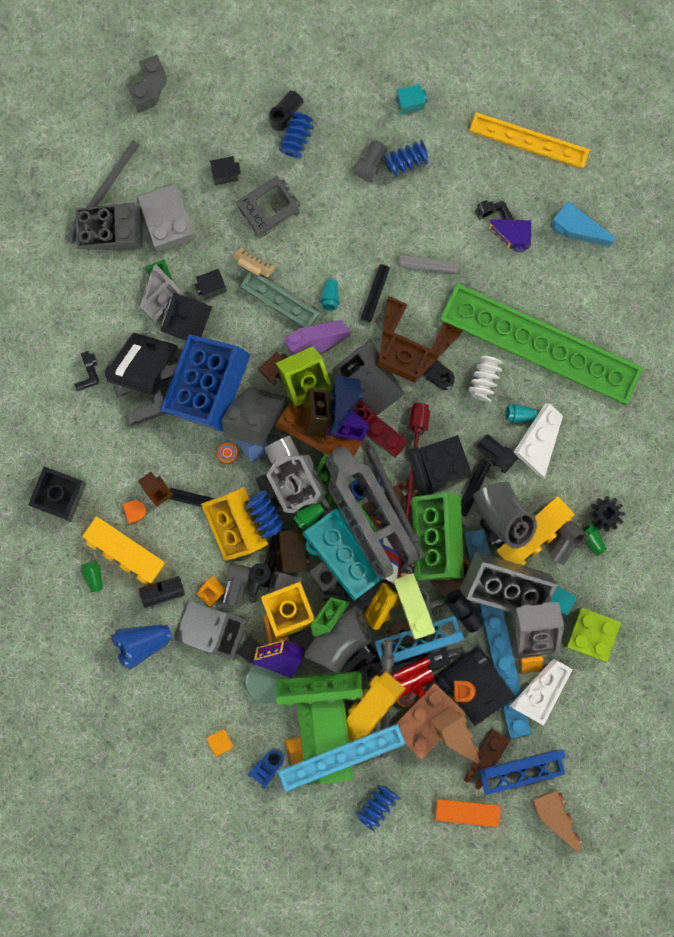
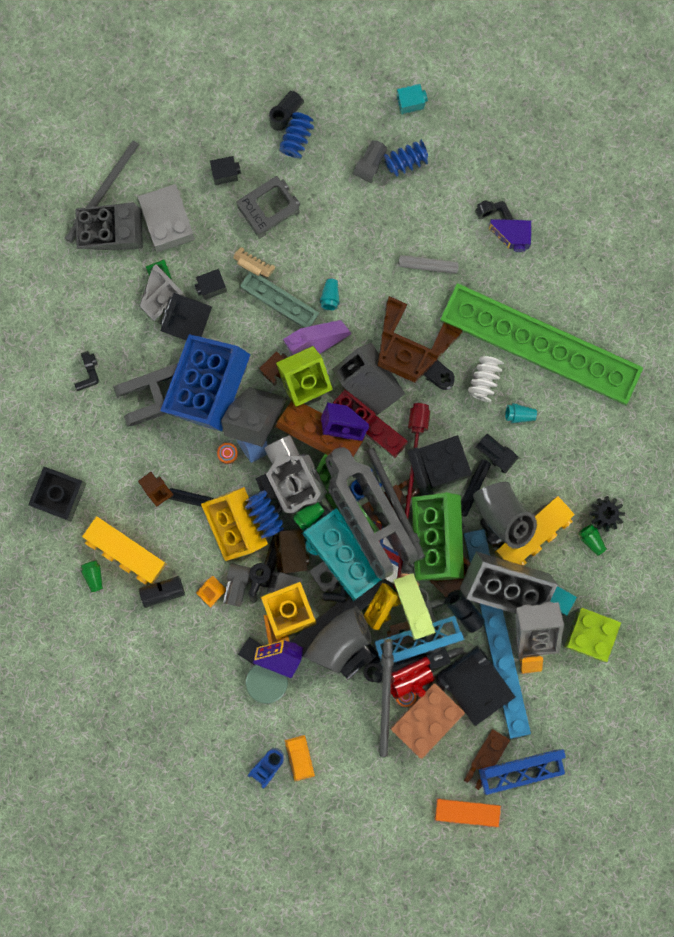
black door [105,332,178,396] -> none
blue cone [111,624,173,670] -> none
orange tile [123,500,147,524] -> none
dark grey brick [128,55,167,113] -> none
slope [175,601,248,660] -> none
light orange slope [206,728,234,757] -> none
bright green plate [276,671,363,706] -> none
medium azure tile [278,724,406,792] -> none
bright green slope [297,699,354,784] -> none
dark brown brick [302,387,332,438] -> none
bright green slope [310,597,349,636] -> none
dark blue slope [330,375,364,435] -> none
yellow brick [346,672,406,743] -> none
blue piece [356,785,401,833] -> none
black axle [361,264,390,322] -> none
medium nougat slope [430,707,480,764] -> none
orange tile [454,681,476,702] -> none
yellow tile [469,112,590,169] -> none
white wing [509,659,573,725] -> none
white wing [514,403,563,478] -> none
medium nougat slope [531,789,582,853] -> none
dark grey piece [549,521,588,565] -> none
dark azure slope [551,201,616,247] -> none

